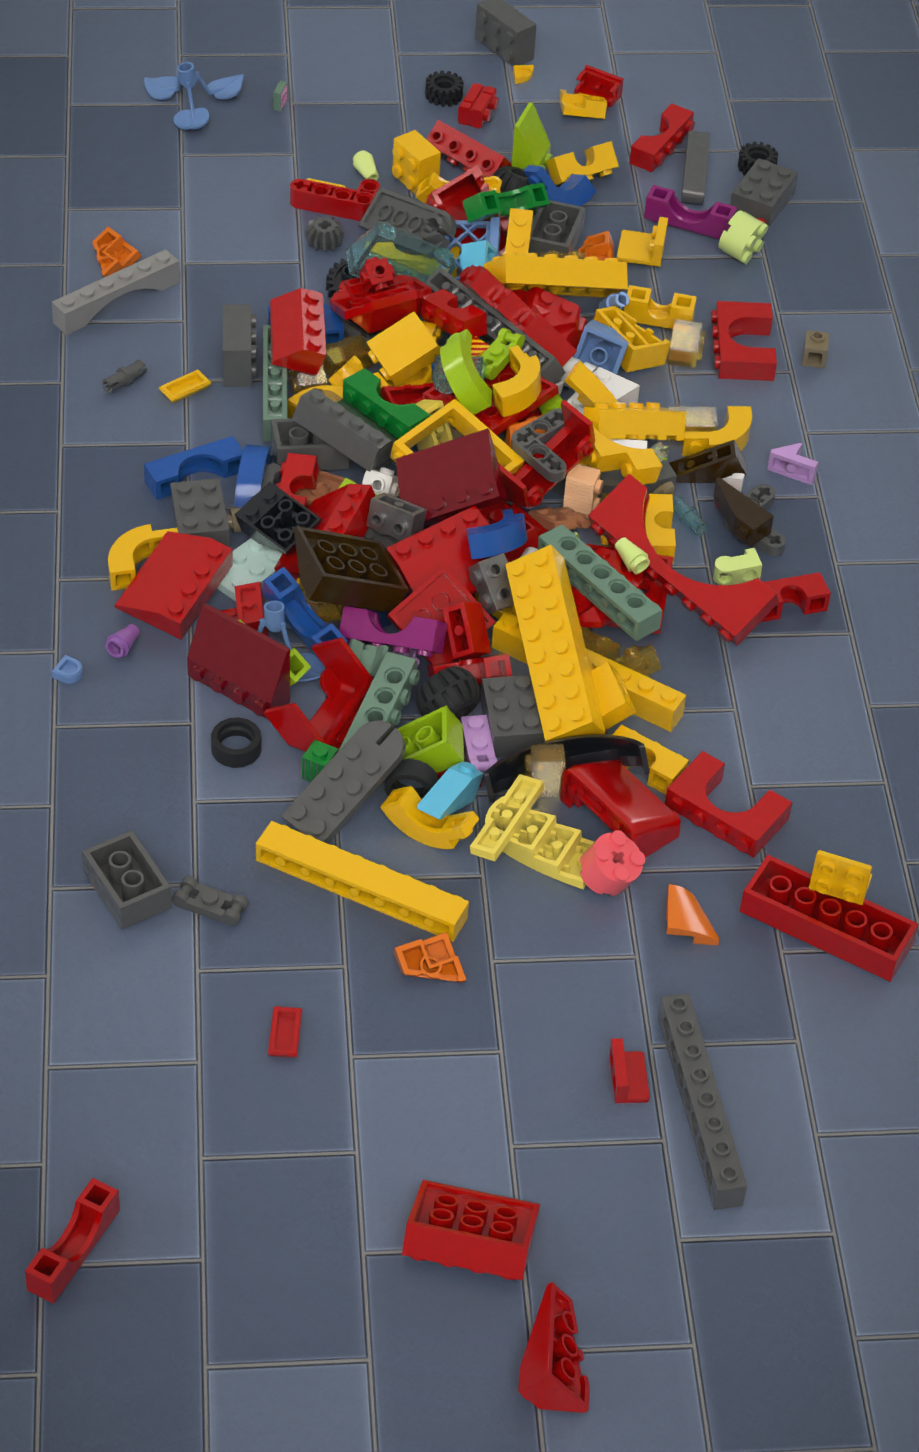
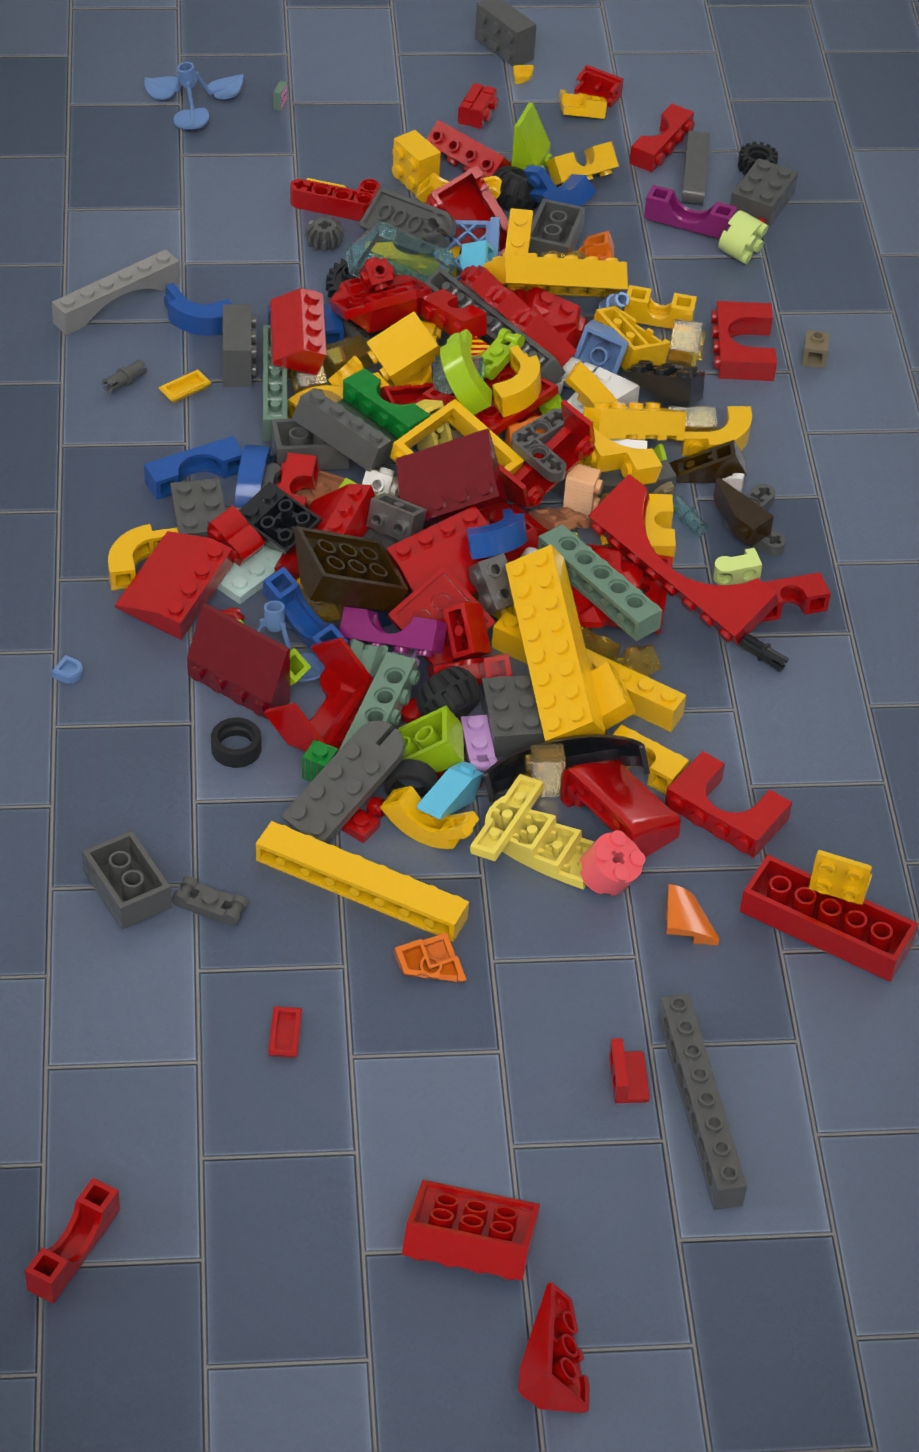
orange slope [92,227,142,277] -> none
medium lavender cone [105,624,140,658] -> none
red hinge [235,581,269,637] -> none
yellowish green cone [353,150,379,180] -> none
black tyre [425,71,464,107] -> none
green arch [462,183,550,223] -> none
yellowish green cone [615,537,650,574] -> none
yellow bracket [617,217,668,267] -> none
clear plate [649,442,669,462] -> none
lavender slope [767,443,818,485] -> none
none -> blue arch [164,283,232,336]
none -> red brick [207,506,265,566]
none -> red plate [342,796,385,844]
none -> red tile [401,699,422,723]
none -> black slope [623,360,705,407]
none -> black axle [740,633,789,672]

